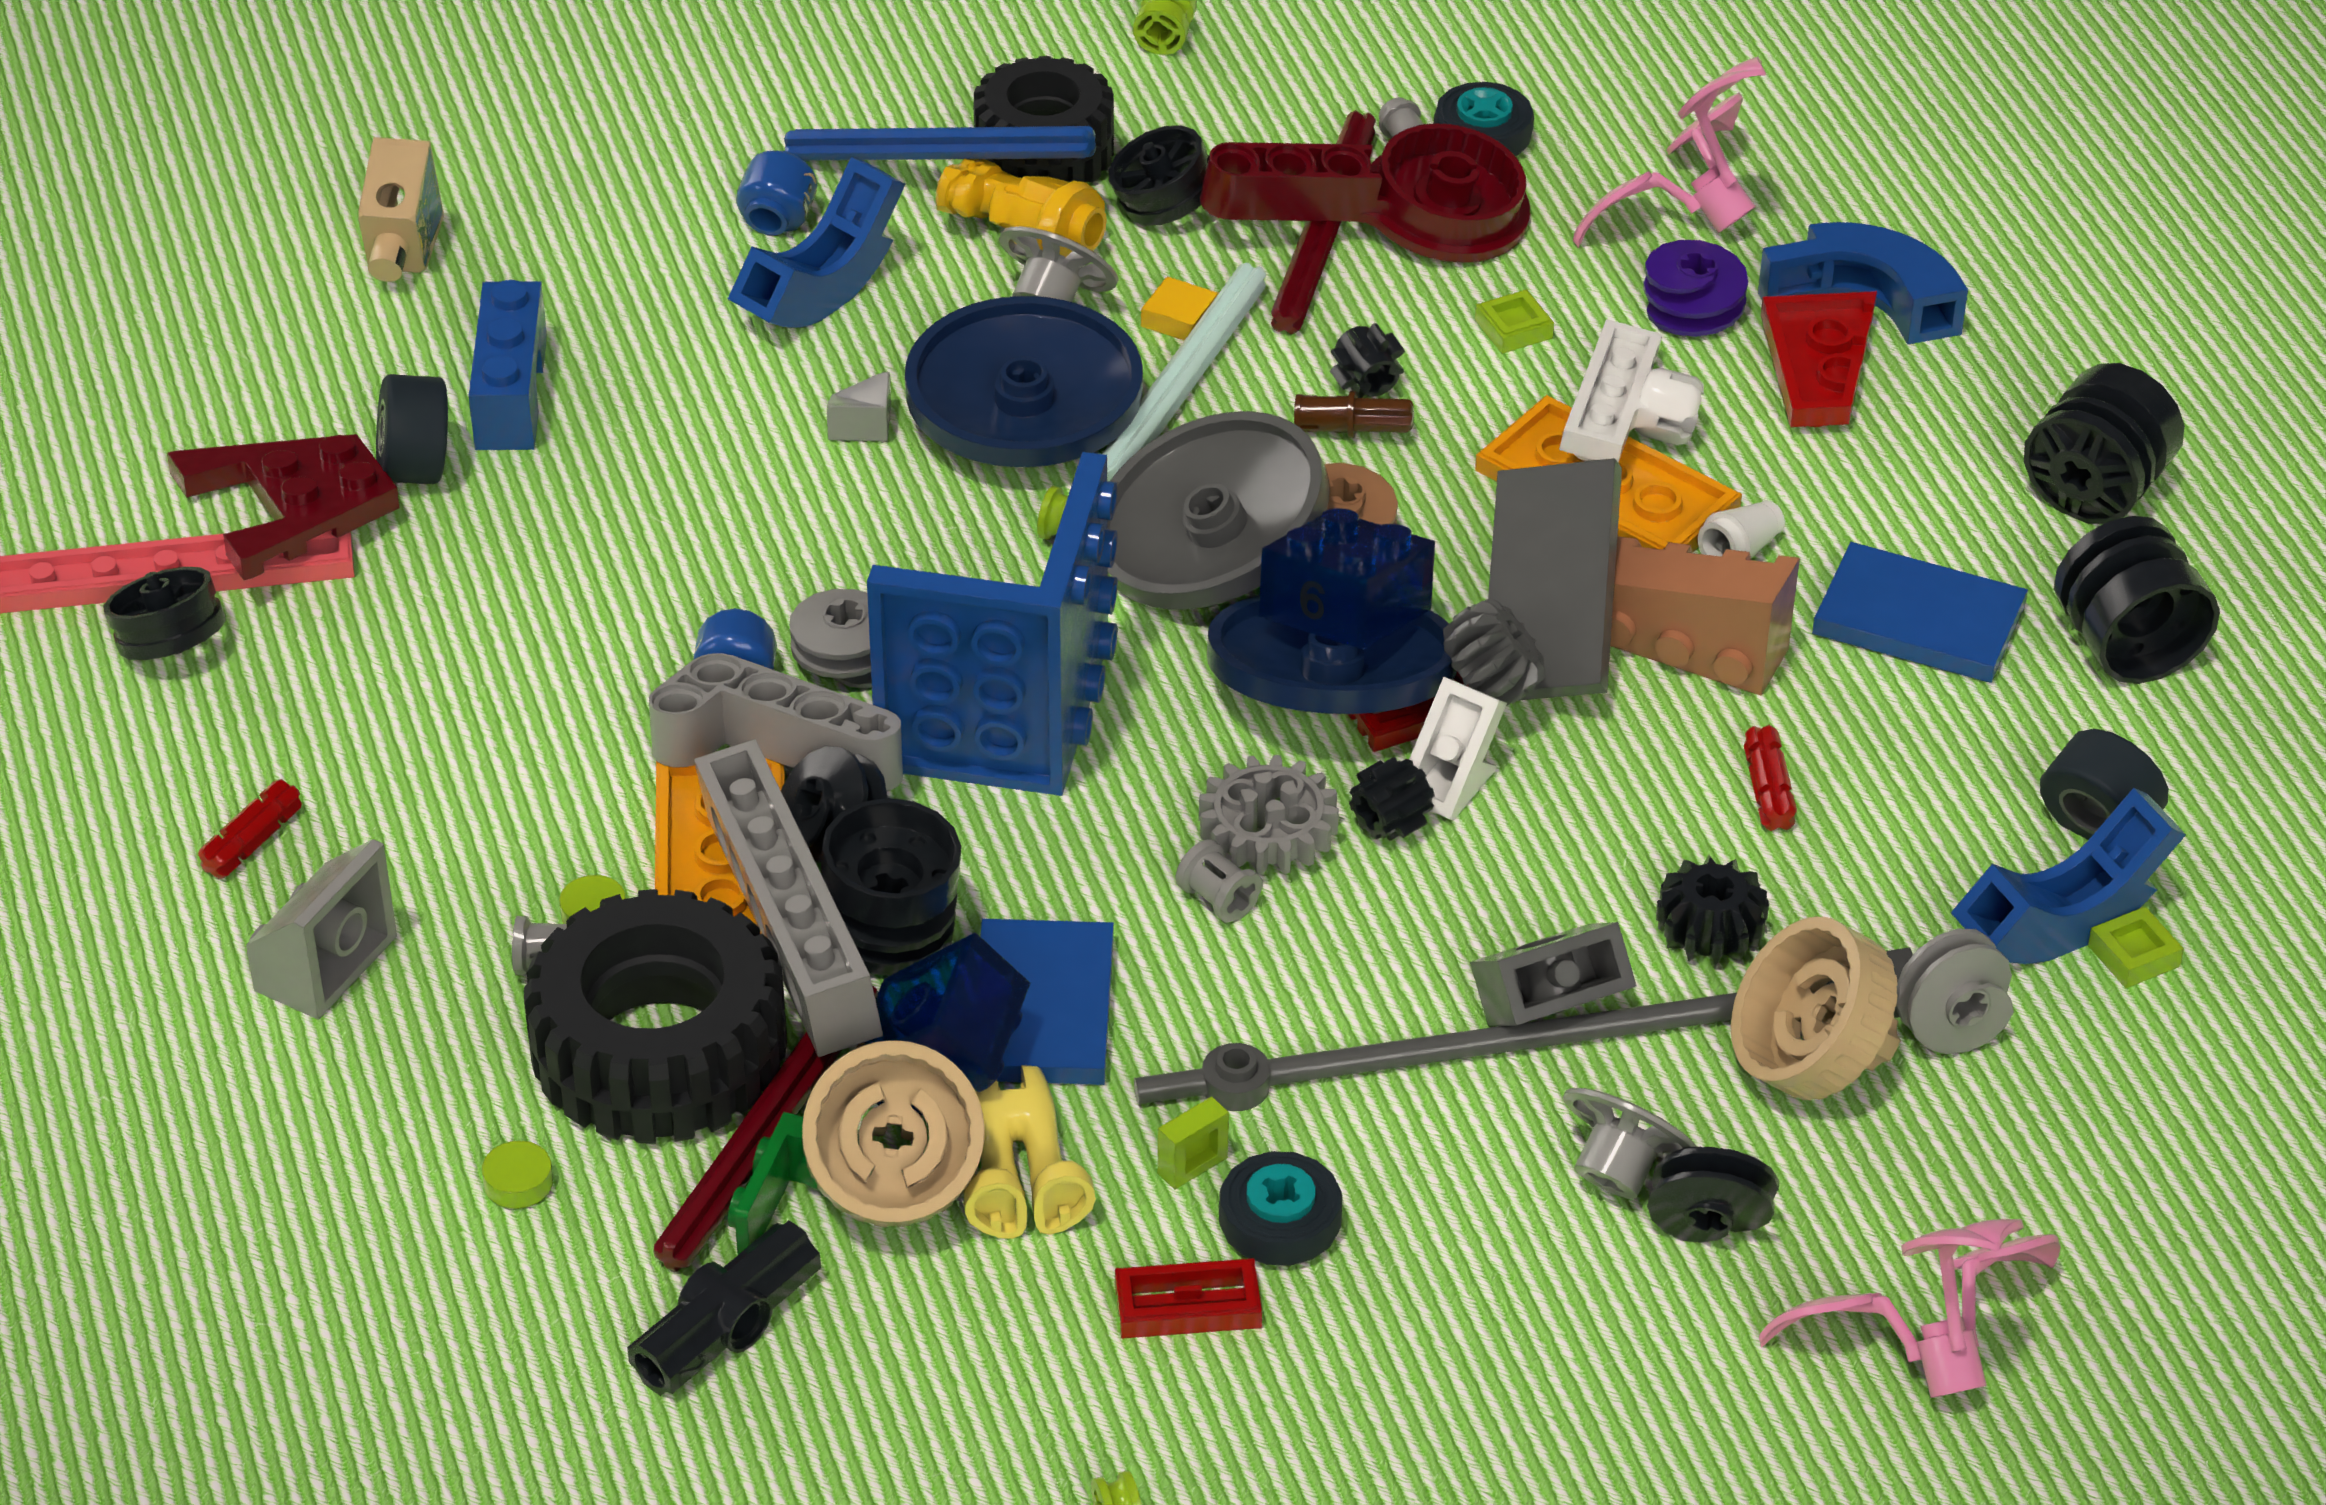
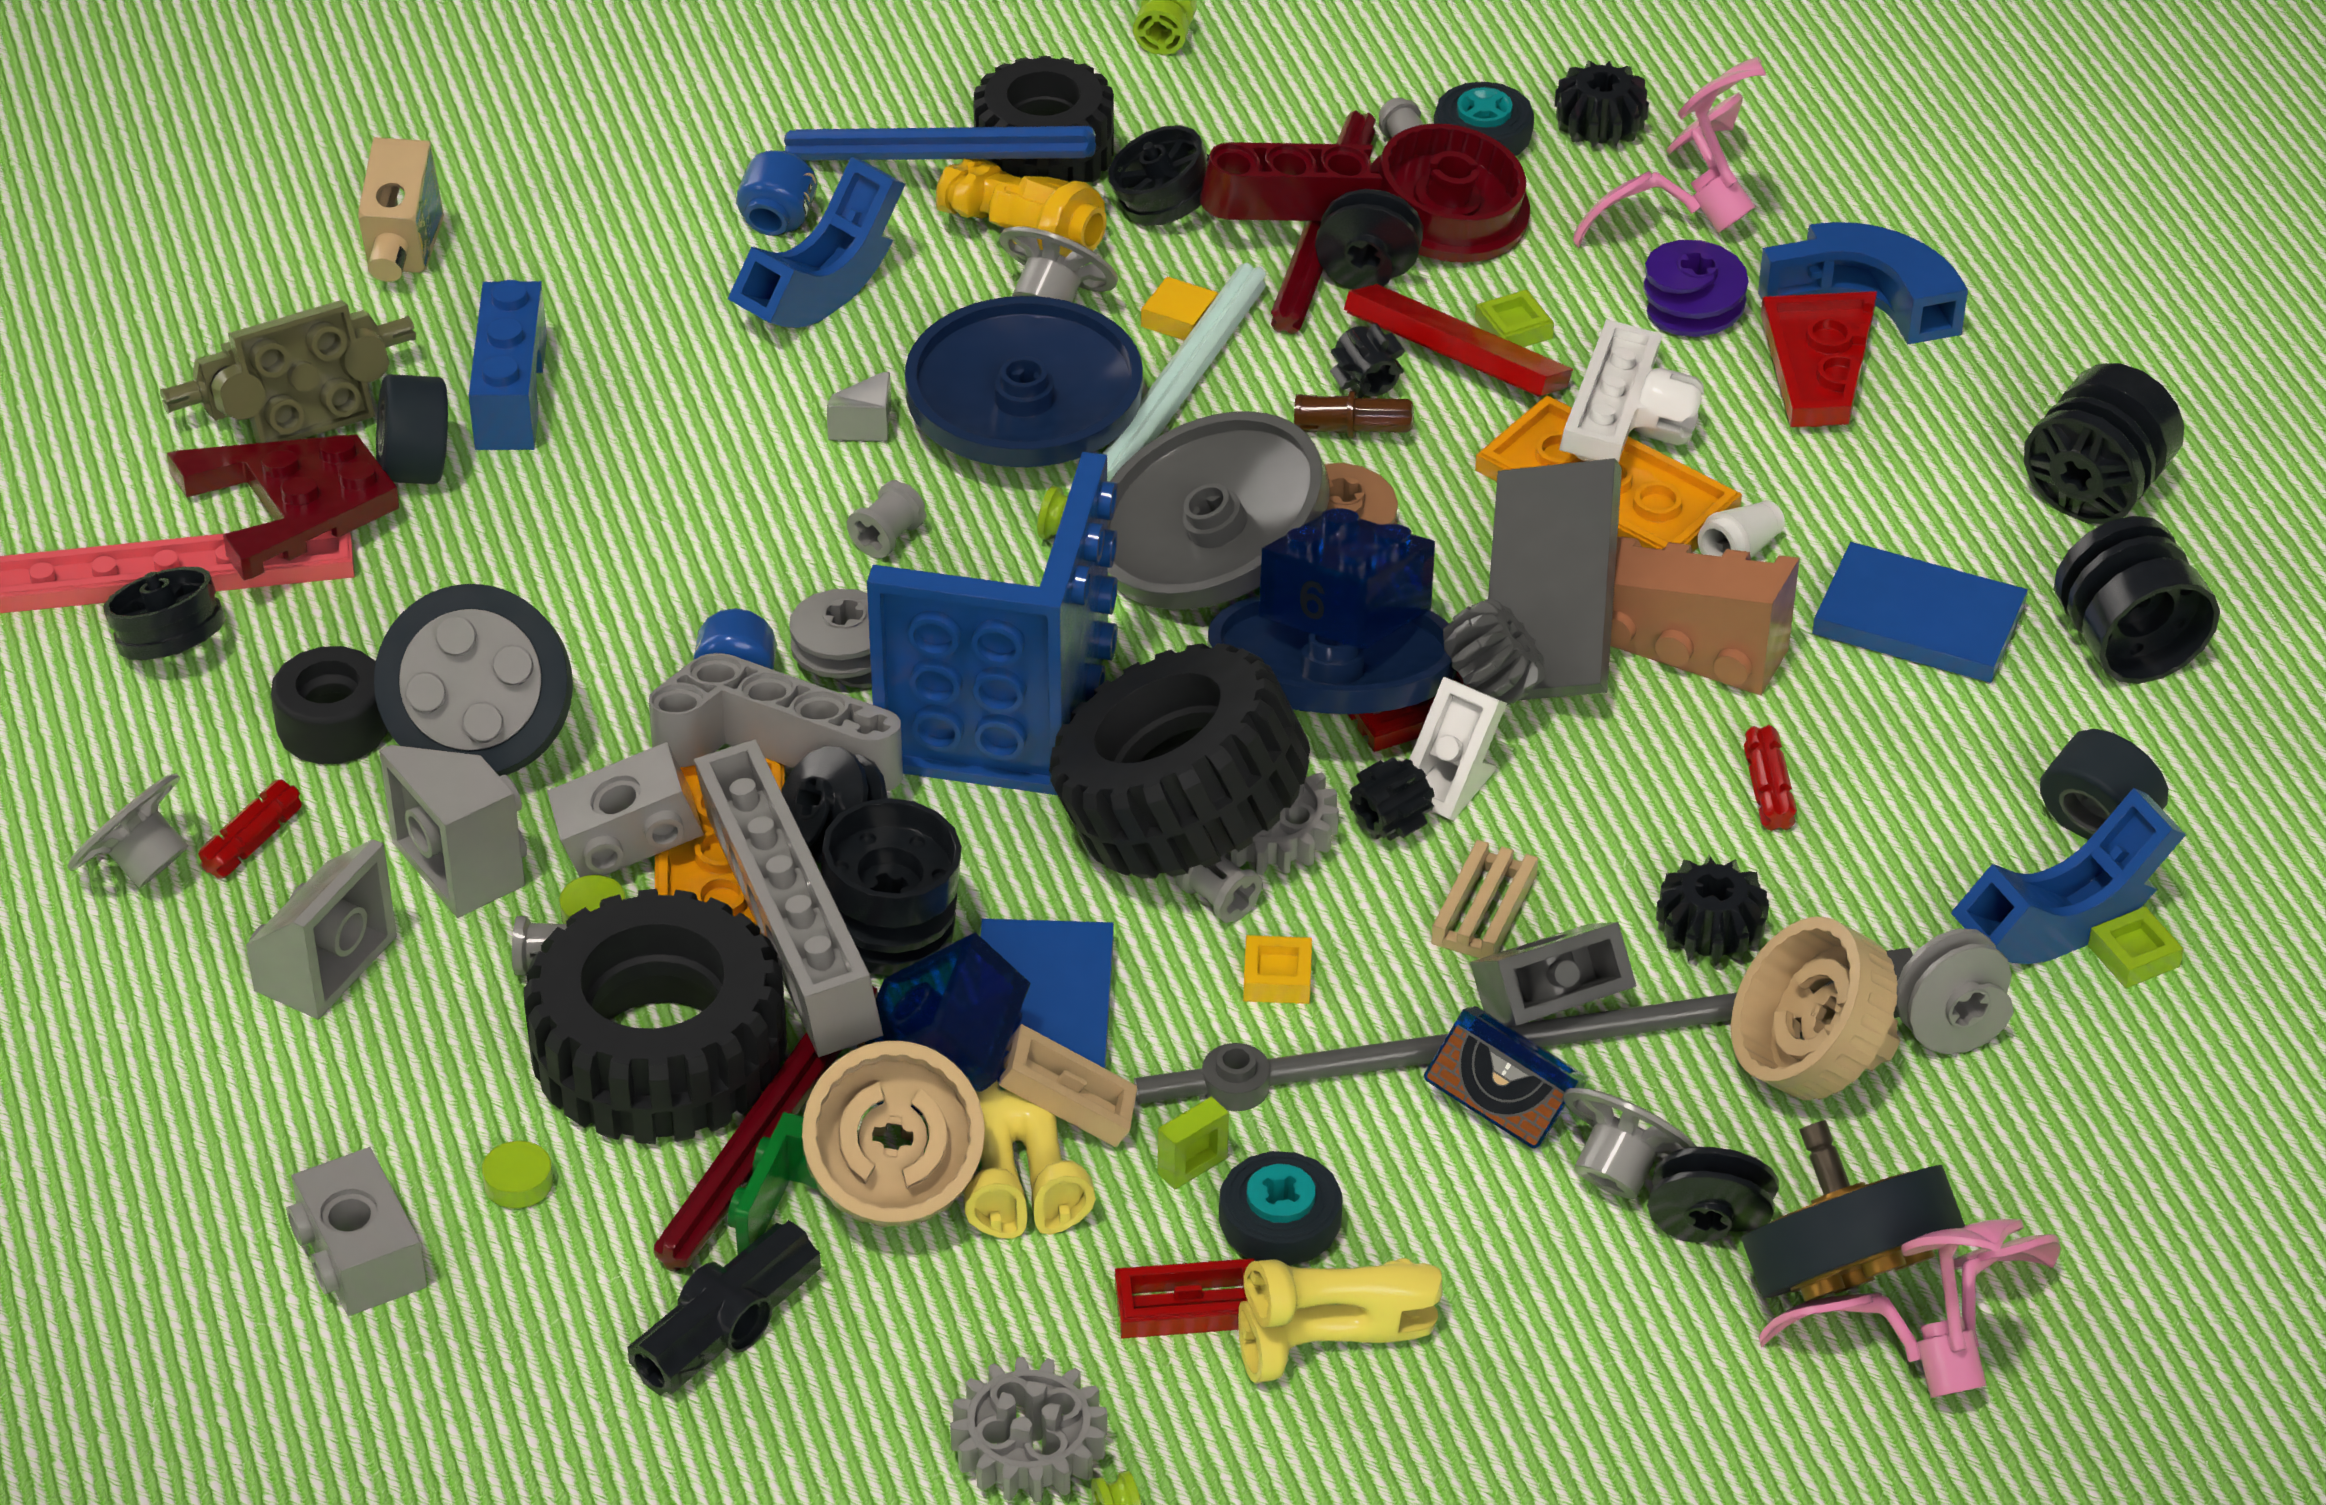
none -> light grey wheel [68,773,189,888]
none -> olive piece [160,300,416,443]
none -> black tyre [271,646,388,764]
none -> light grey brick [286,1147,427,1316]
none -> wheel [374,584,573,776]
none -> light grey slope [379,745,527,918]
none -> light grey brick [547,742,704,877]
none -> light grey bush [847,480,926,559]
none -> light grey gear [950,1357,1107,1502]
none -> tan tile [999,1024,1137,1147]
none -> black tyre [1049,643,1310,879]
none -> light yellow piece [1238,1258,1443,1383]
none -> yellow tile [1243,935,1312,1004]
none -> black piece [1315,189,1424,290]
none -> red tile [1344,284,1573,397]
none -> panel [1424,1006,1590,1149]
none -> tan tile [1431,840,1538,959]
none -> black gear [1554,60,1649,148]
none -> black wheel [1741,1120,1965,1302]

